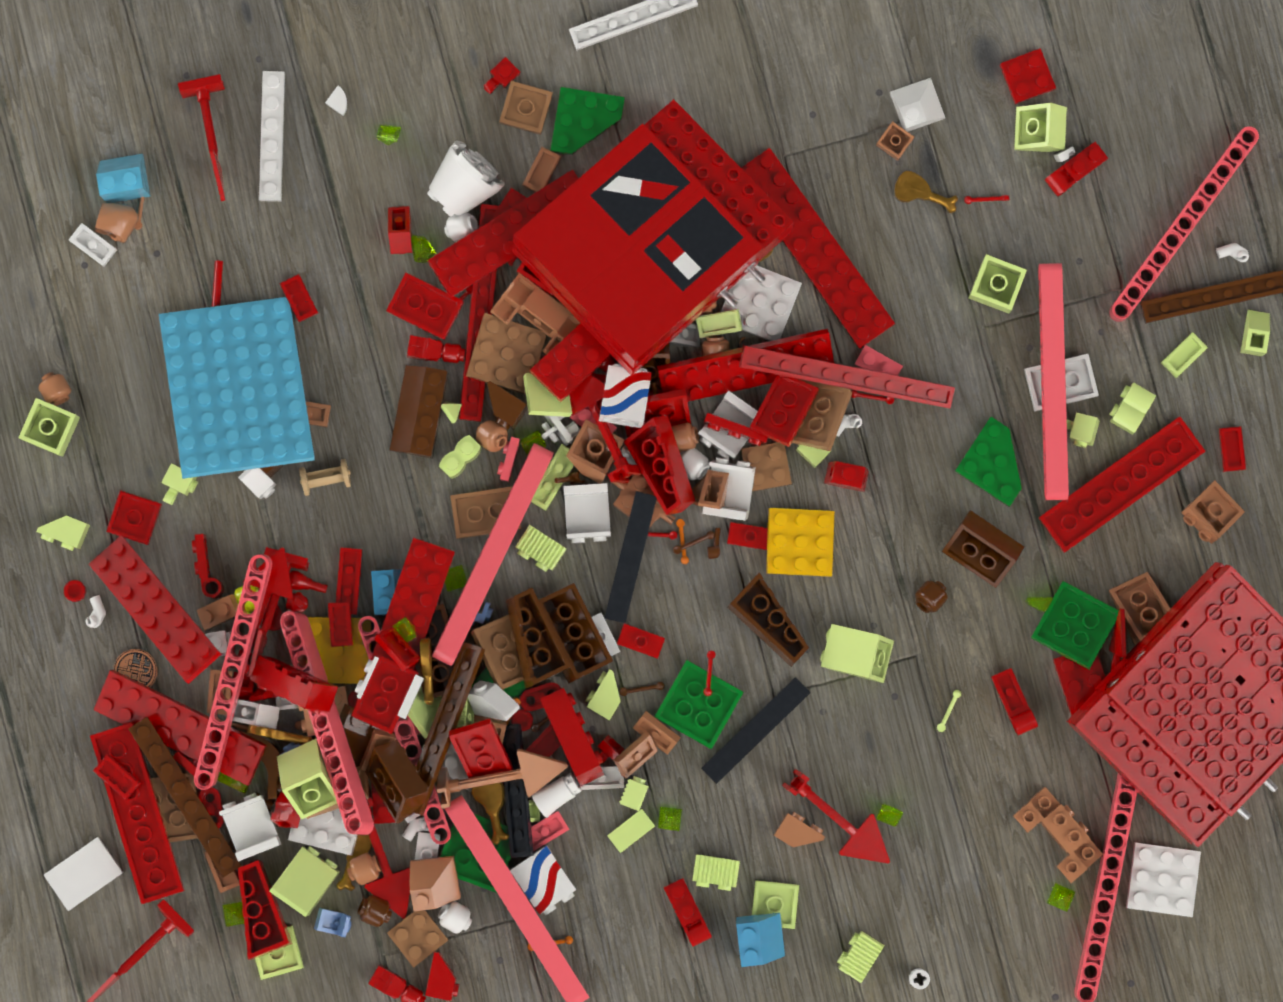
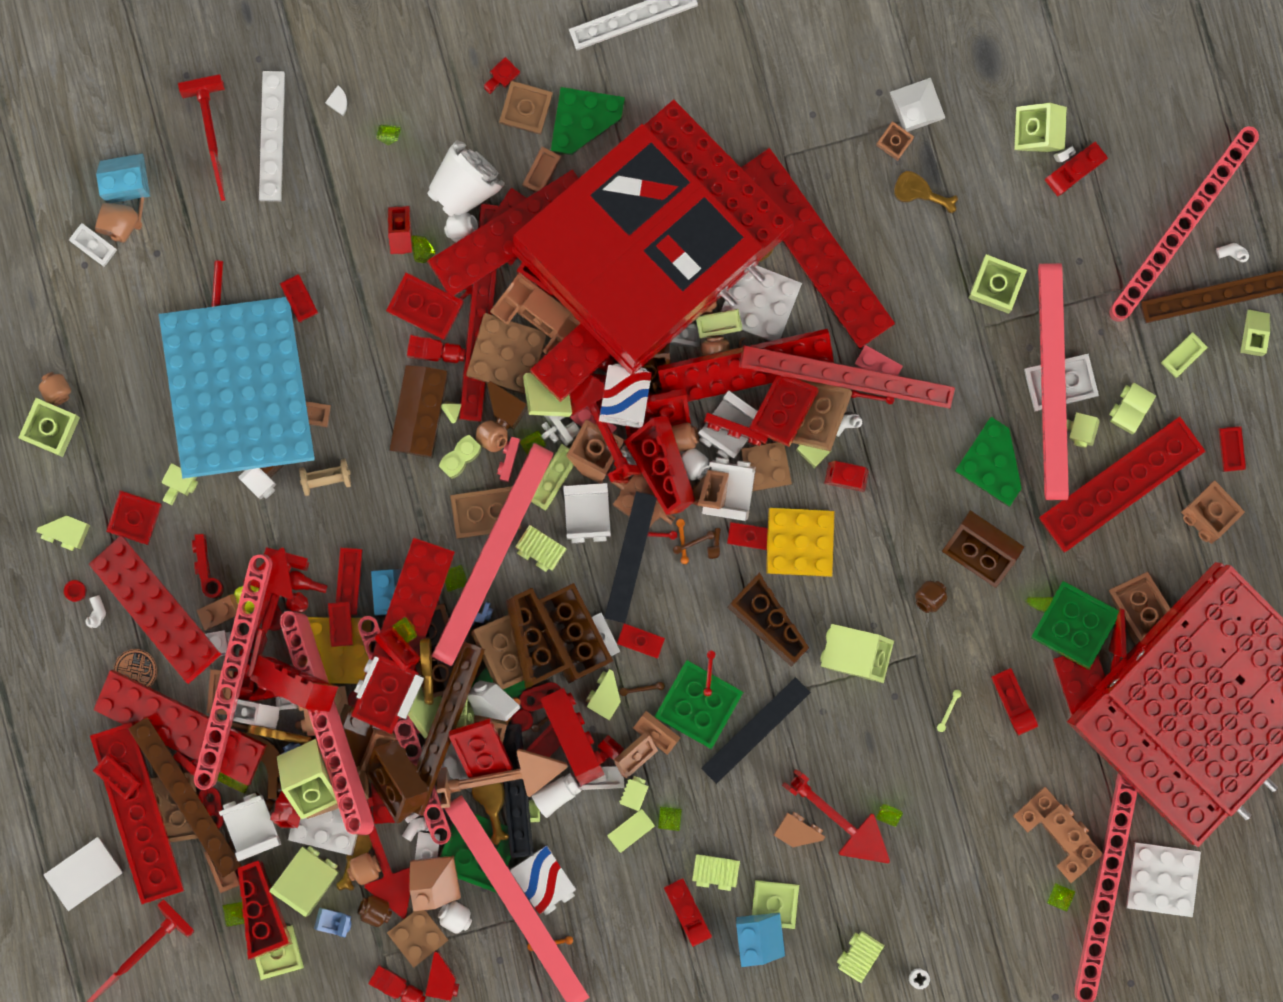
coral plate [531,811,570,851] -> none
reddish brown hand [555,471,585,485] -> none
red hinge [964,195,1010,204] -> none
red plate [1000,48,1056,105] -> none

